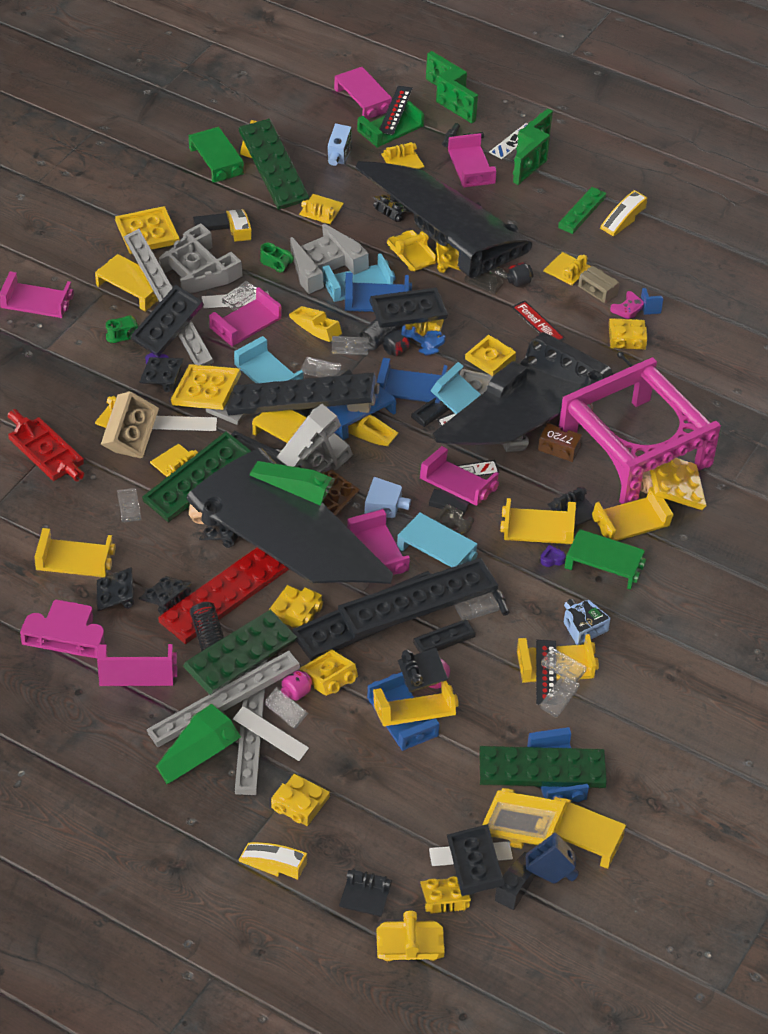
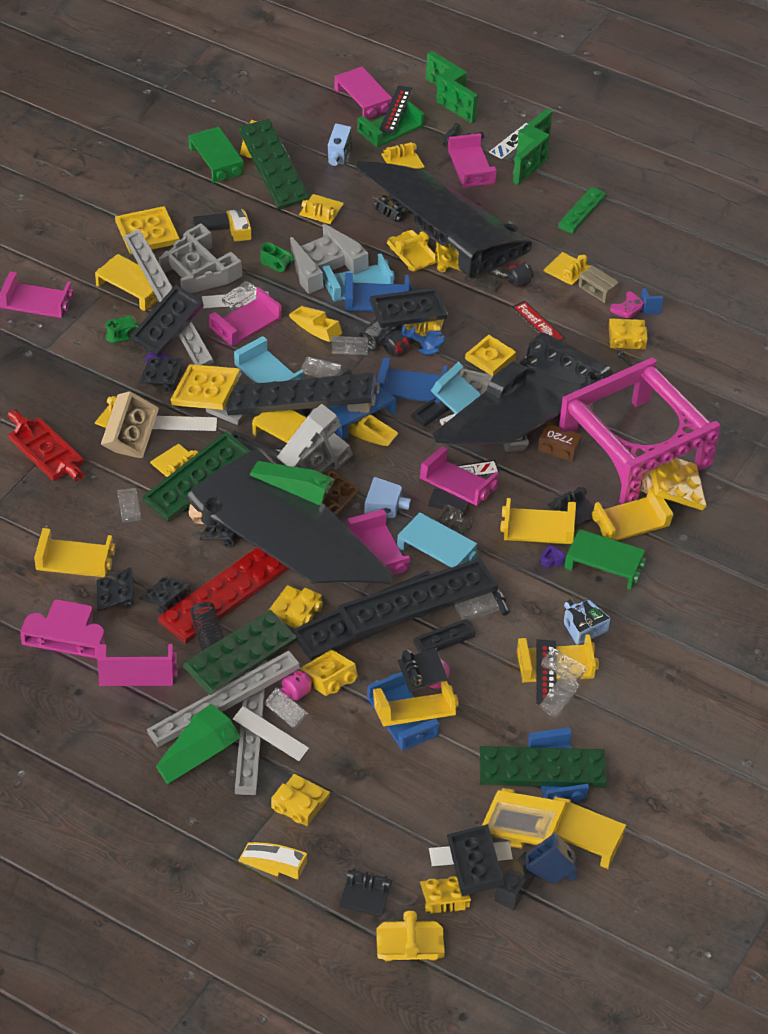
slope [600,190,647,237] -> none

